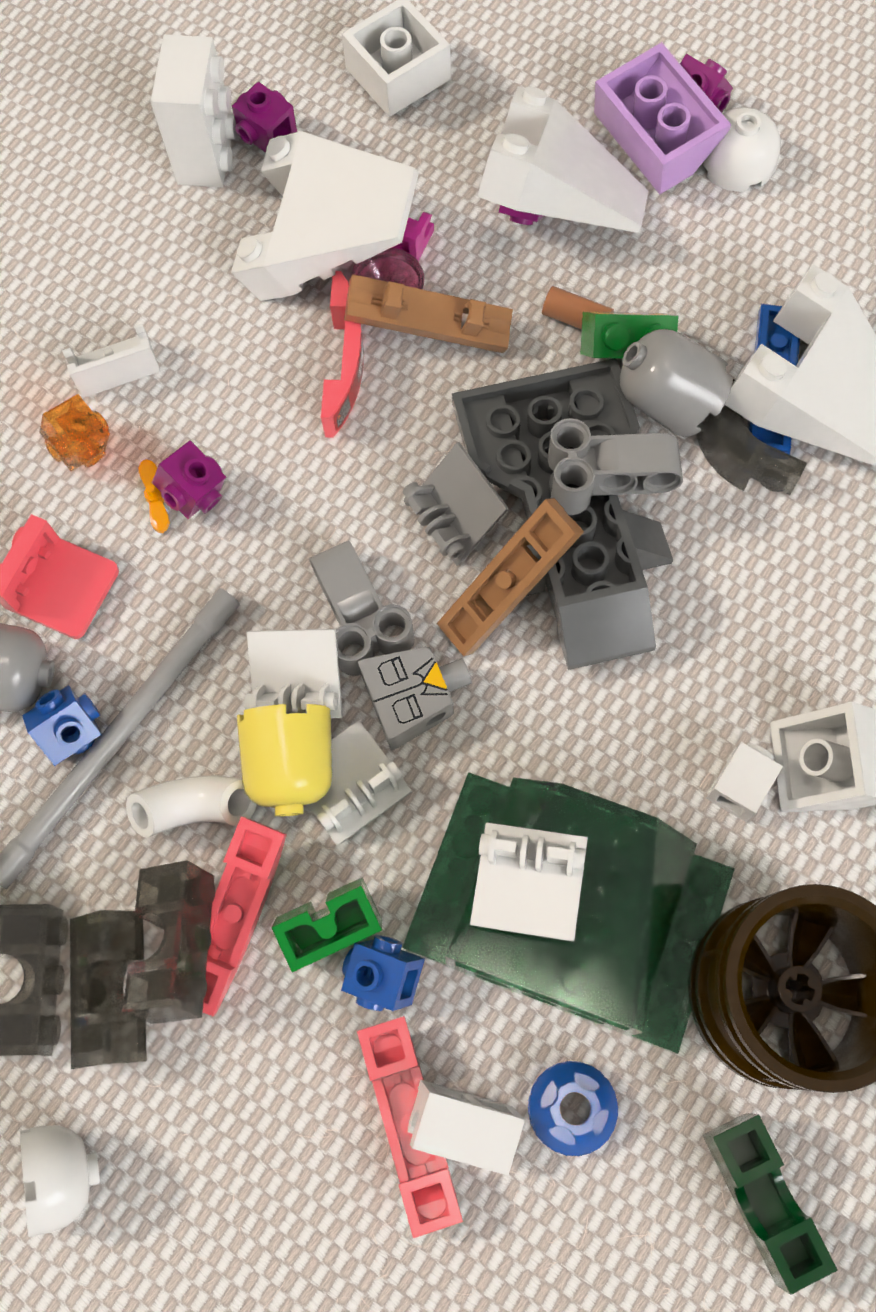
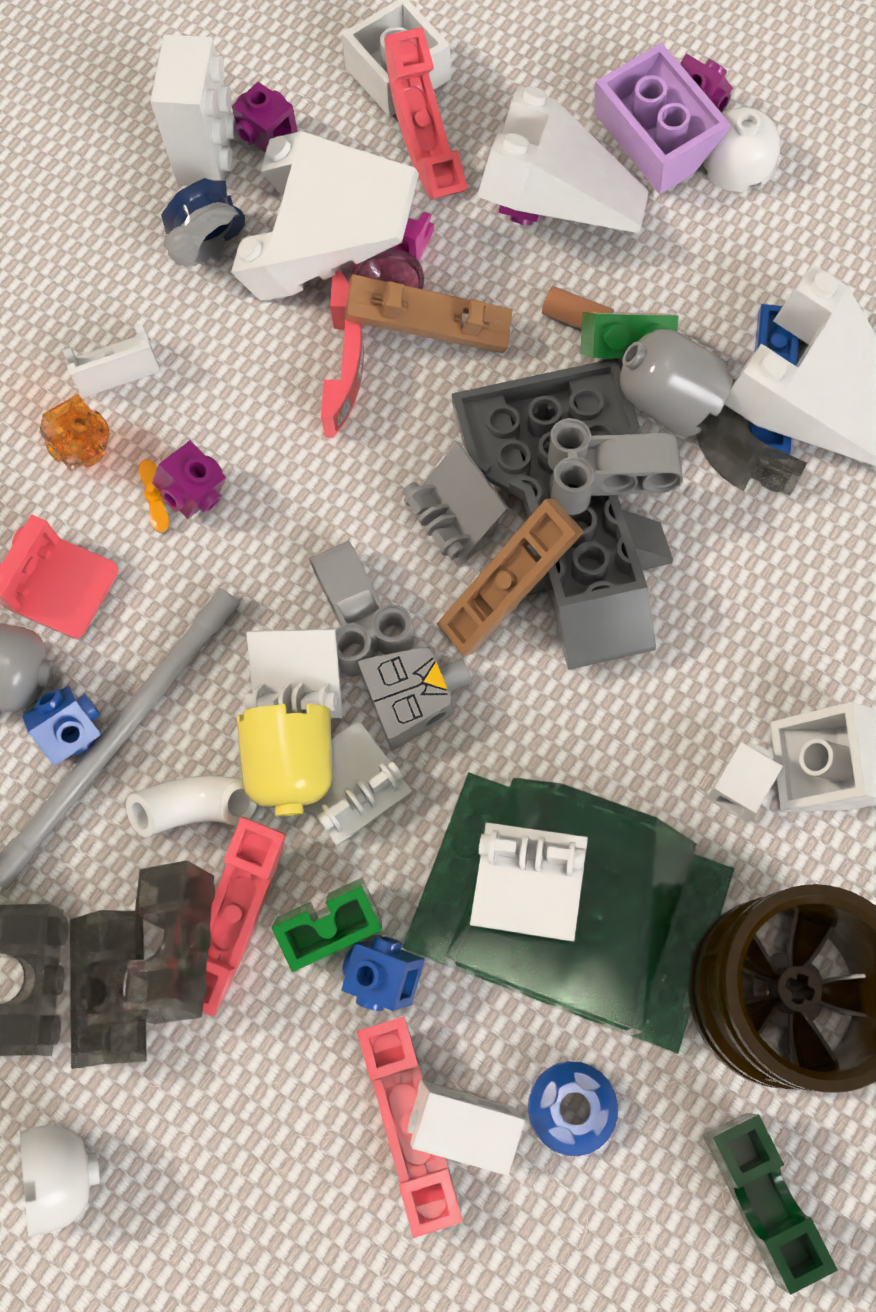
none -> piece [161,178,245,267]
none -> coral slope [384,27,468,200]

